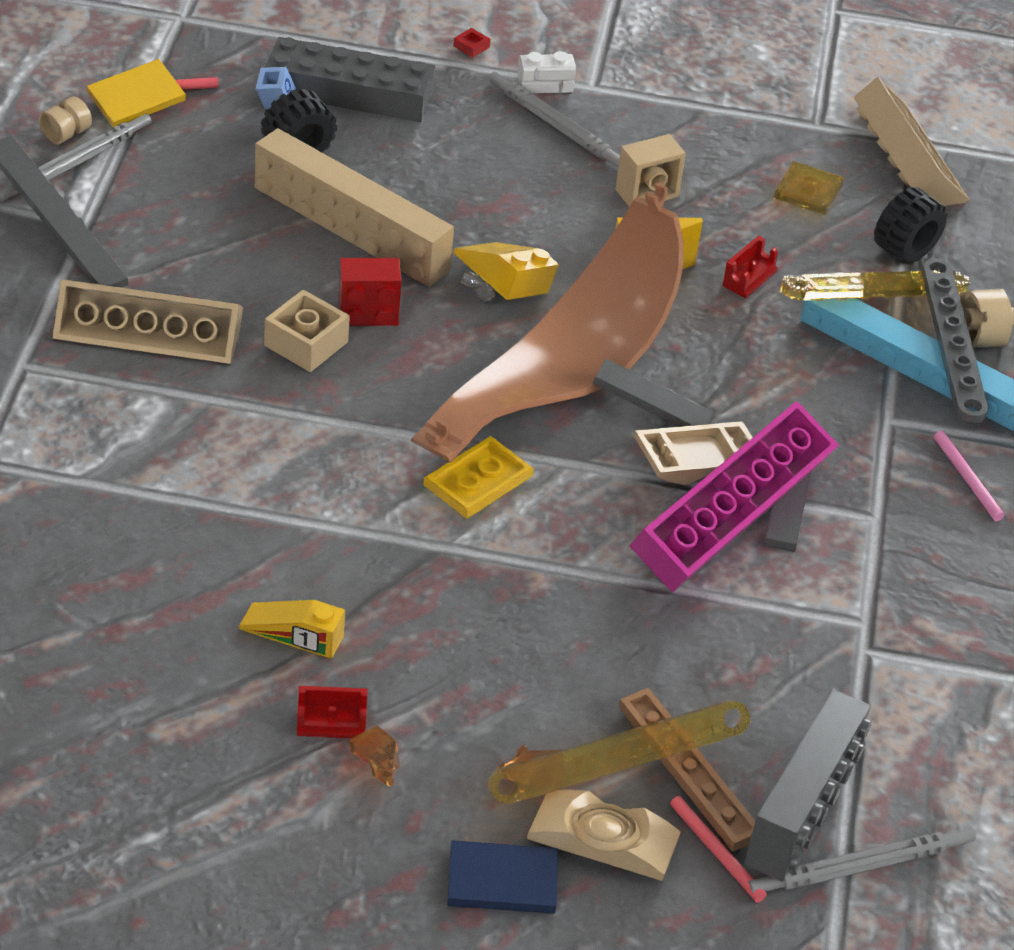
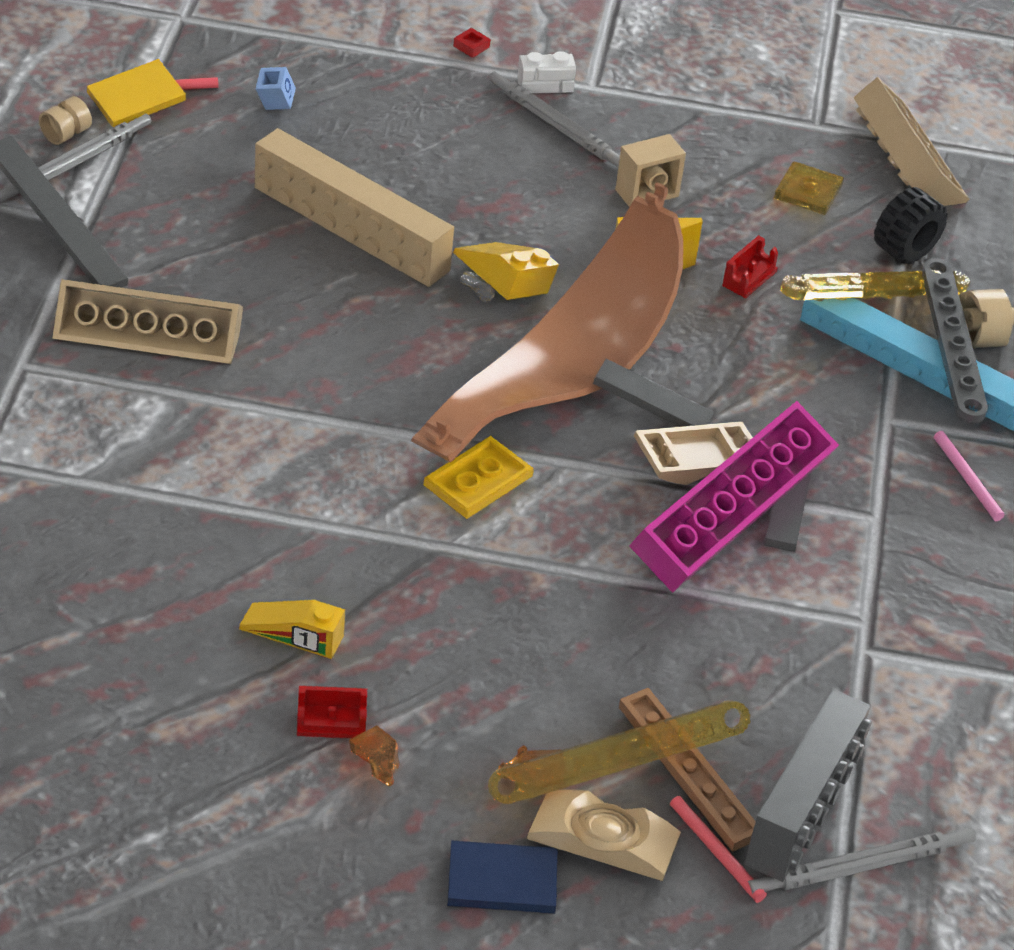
black tyre [261,89,338,152] -> none
tan brick [264,289,350,372] -> none
dark grey brick [265,37,435,122] -> none
red brick [338,258,402,326] -> none

